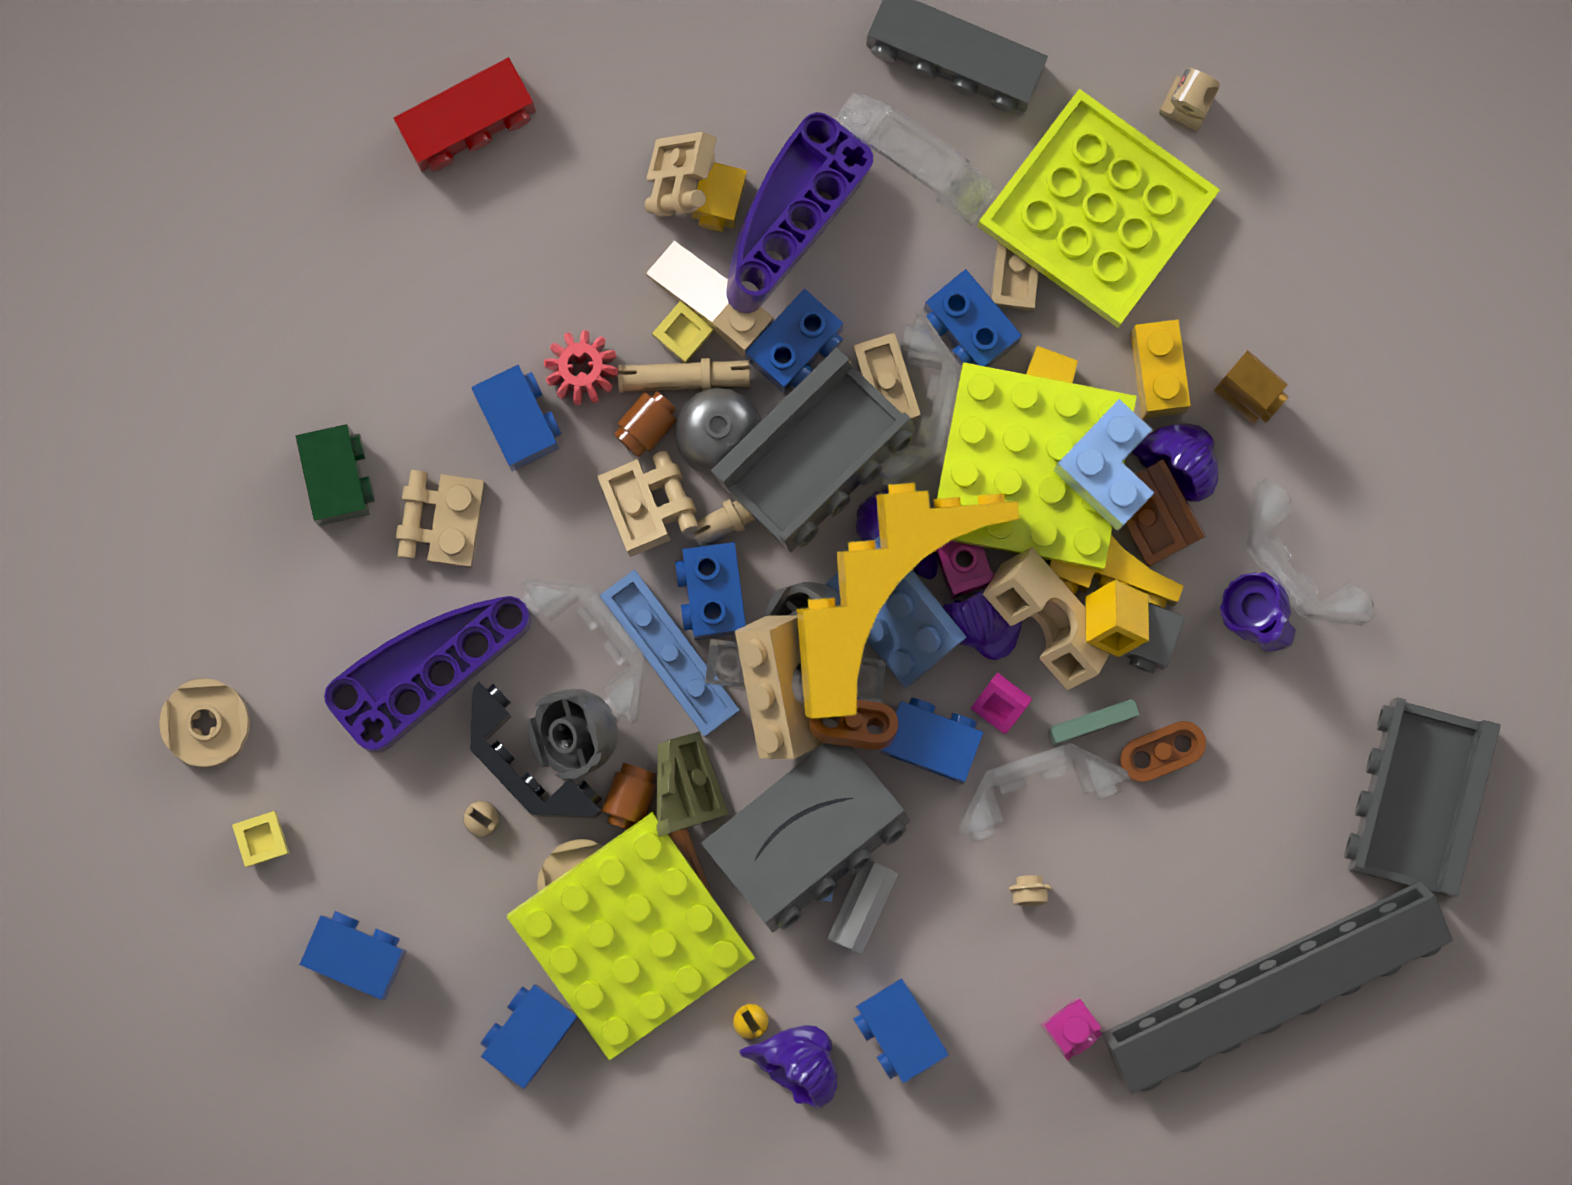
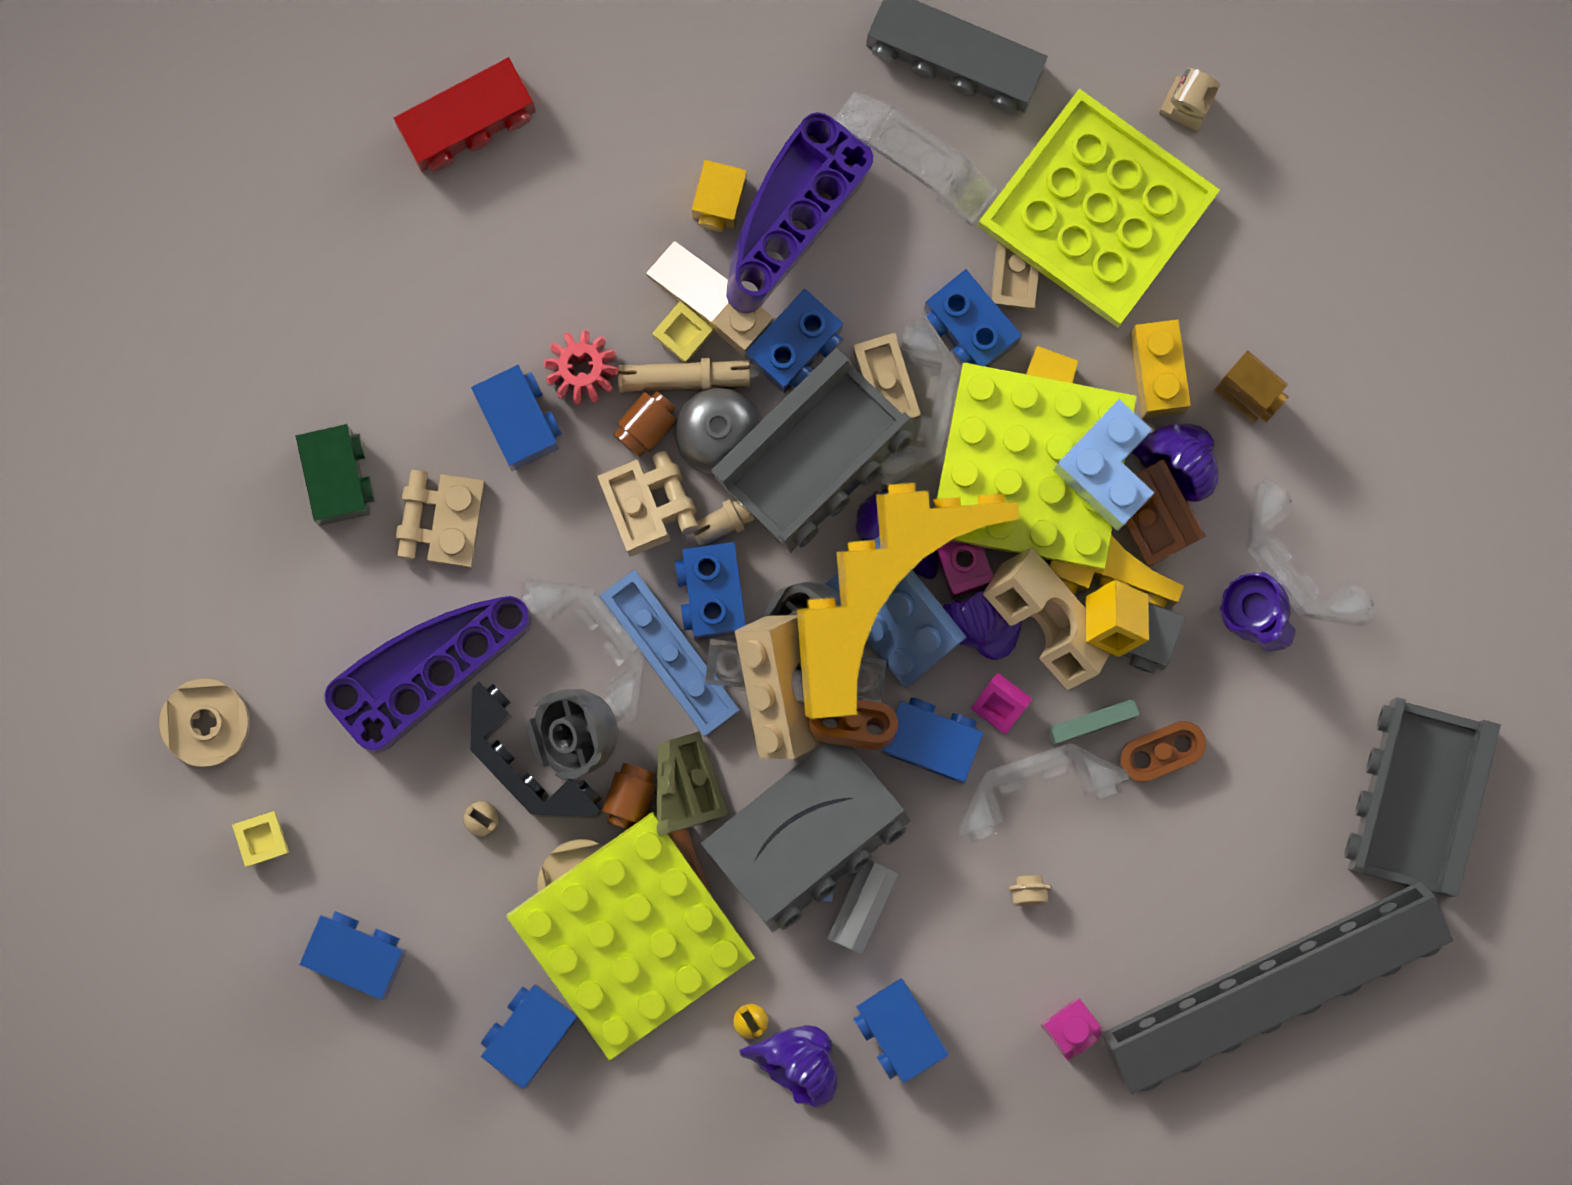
tan plate [644,131,717,217] -> none

